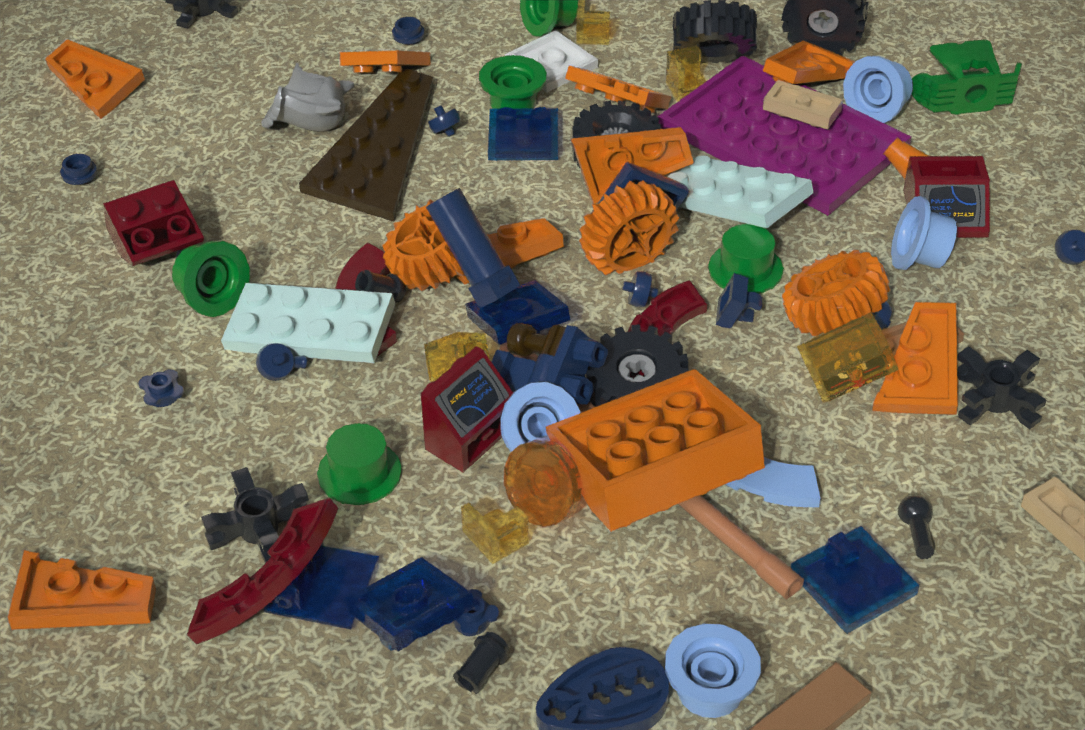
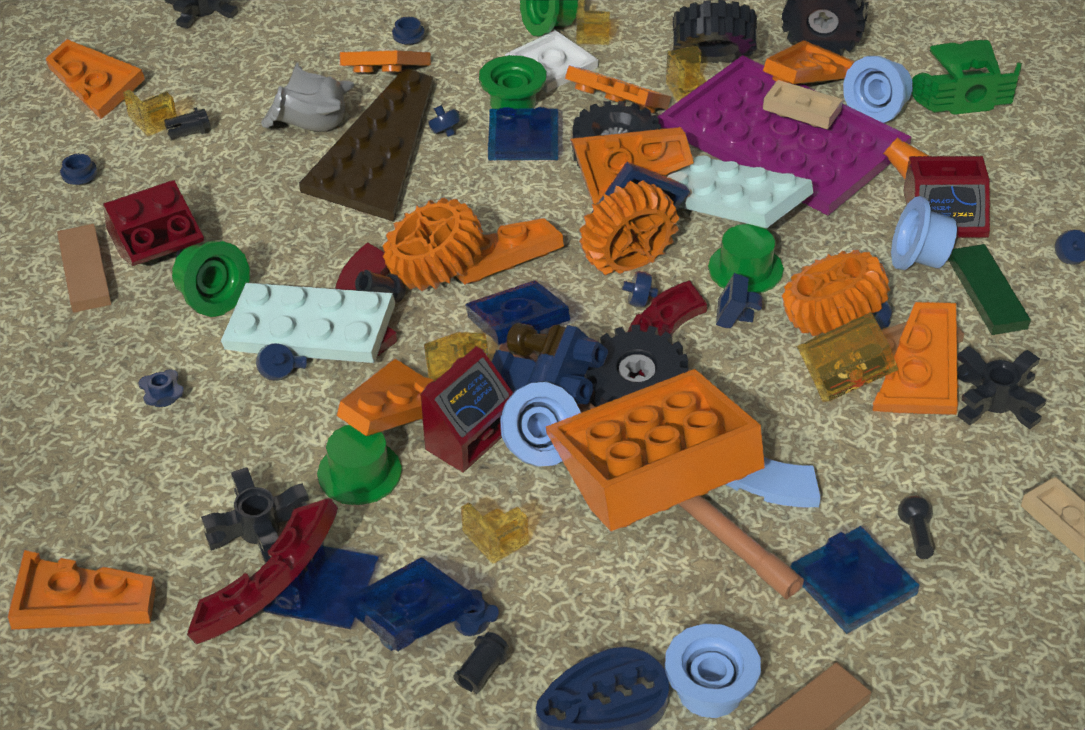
dark blue piece [426,188,521,308] -> none
clear orange tile [504,439,582,527] -> none
none -> medium nougat tile [57,224,112,313]
none -> clear yellow panel [123,90,177,137]
none -> black pin [164,107,211,141]
none -> orange wing [336,358,435,436]
none -> dark green tile [948,244,1031,335]

